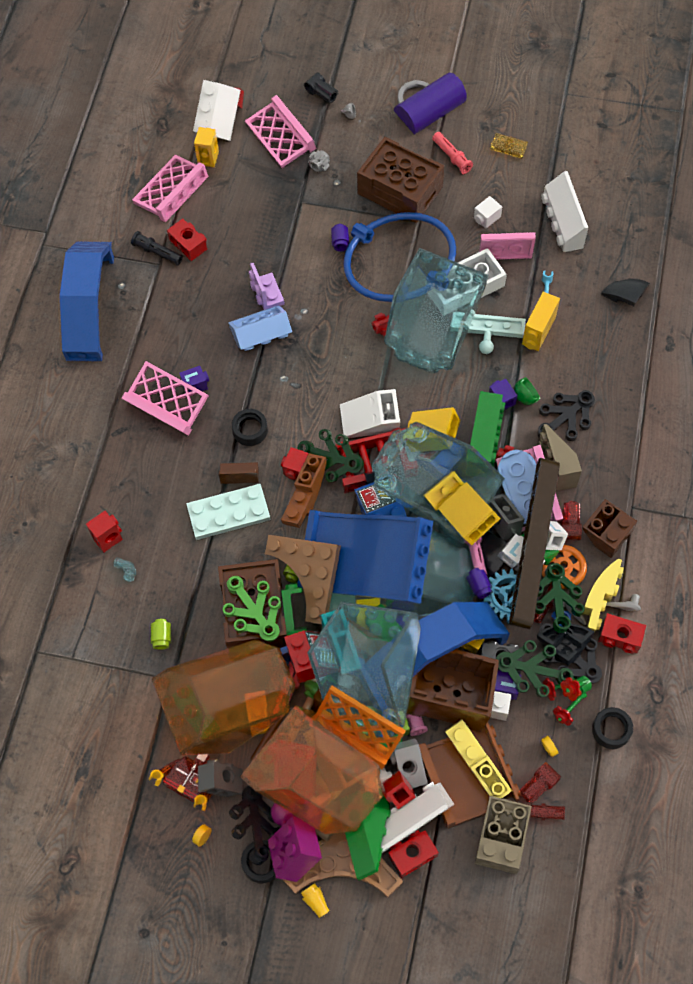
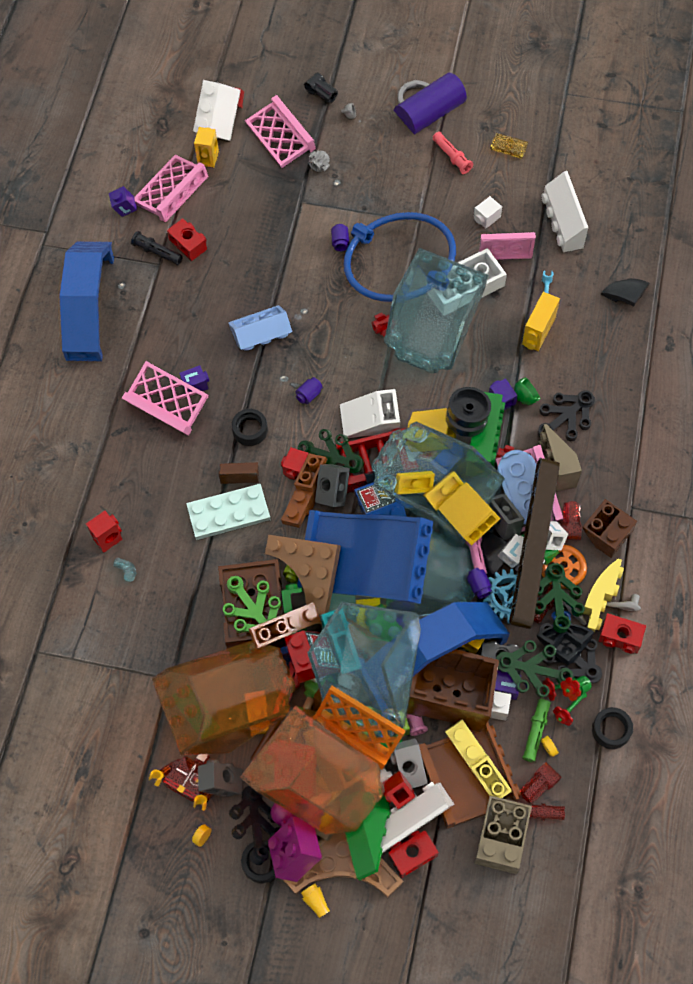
lime brick [151,619,171,650] -> none
lavender bracket [248,263,284,310] -> none
reddish brown container [357,136,444,224] -> none
light aqua plate [451,312,526,354] -> none
none -> dark purple brick [109,186,137,217]
none -> slope [249,602,321,649]
none -> dark purple brick [295,377,323,404]
none -> dark grey brick [315,464,350,507]
none -> yellow plate [394,471,435,495]
none -> black wheel [446,387,491,437]
none -> bright green pin [522,699,551,762]

